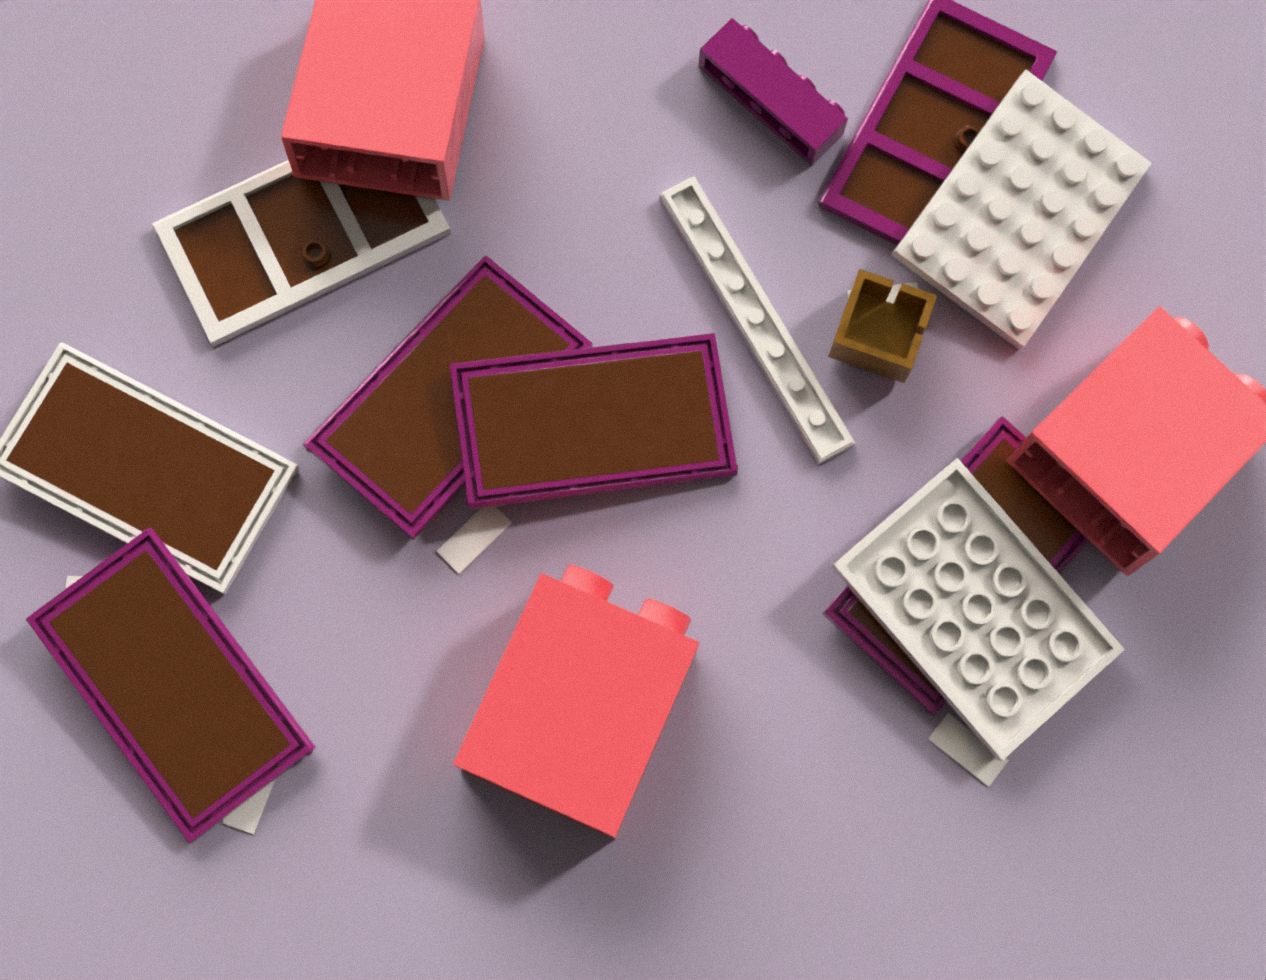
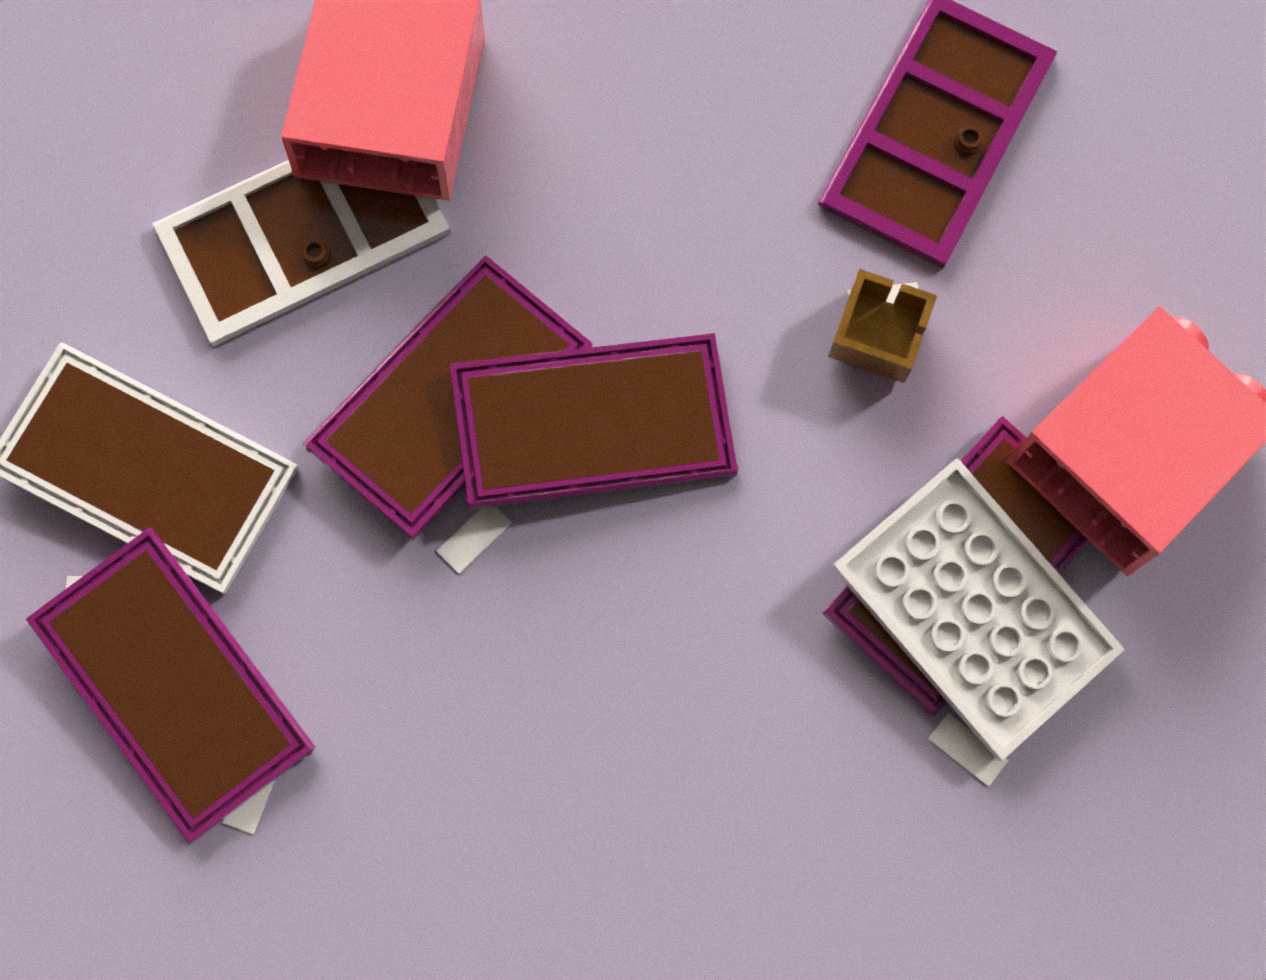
coral brick [453,565,700,839] -> none
white tile [660,176,855,465] -> none
magenta brick [698,18,848,166] -> none
white plate [891,70,1151,350] -> none

